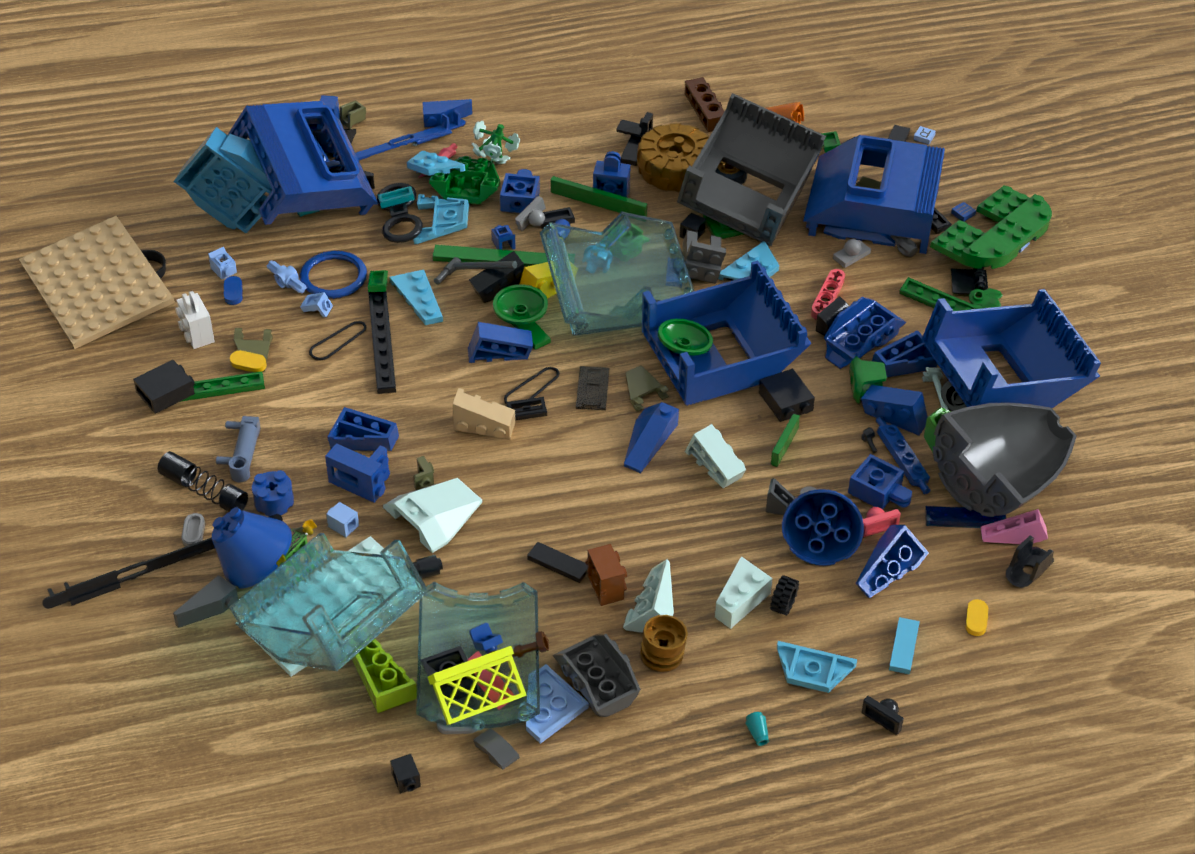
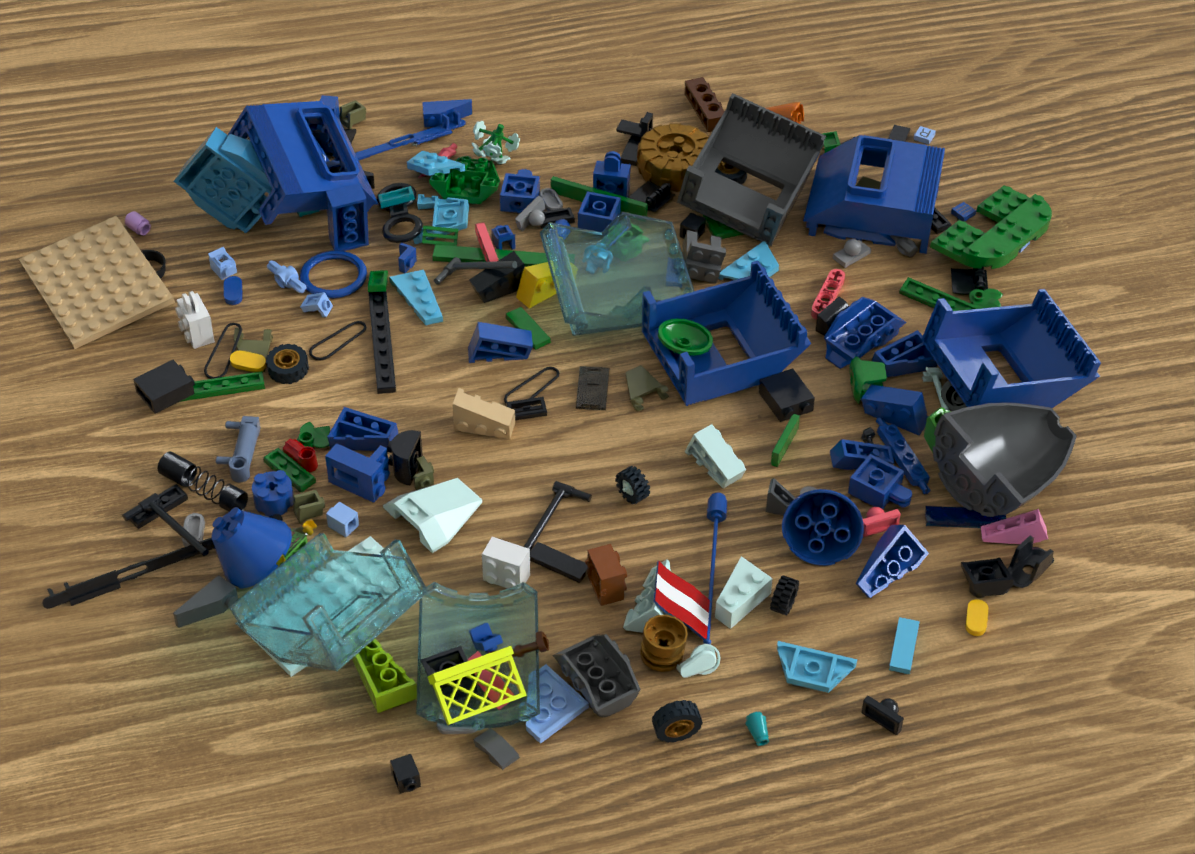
black brick [411,555,443,579] -> none
green dish [493,284,548,325] -> none
blue wedge [624,402,679,473] -> none
none -> black bar [122,493,209,556]
none -> lavender brick [125,211,151,235]
none -> black tile [129,484,188,529]
none -> black piece [204,323,242,379]
none -> green tile [263,448,316,493]
none -> black wheel [266,344,309,384]
none -> red piece [283,438,318,472]
none -> olive window [293,490,325,524]
none -> green plate [297,422,330,448]
none -> blue brick [326,183,369,251]
none -> black brick [387,430,423,486]
none -> blue bracket [398,243,417,273]
none -> green tile [422,225,459,246]
none -> coral beam [475,222,499,262]
none -> white brick [482,537,530,592]
none -> black bar [524,481,592,551]
none -> light grey tile [539,188,563,211]
none -> blue brick [578,191,621,235]
none -> black wheel [615,466,650,504]
none -> black hinge [628,181,675,213]
none -> black wheel [652,700,703,743]
none -> flag [653,493,728,644]
none -> light aqua piece [676,644,721,678]
none -> blue slope [830,439,894,470]
none -> black slope [961,557,1014,598]

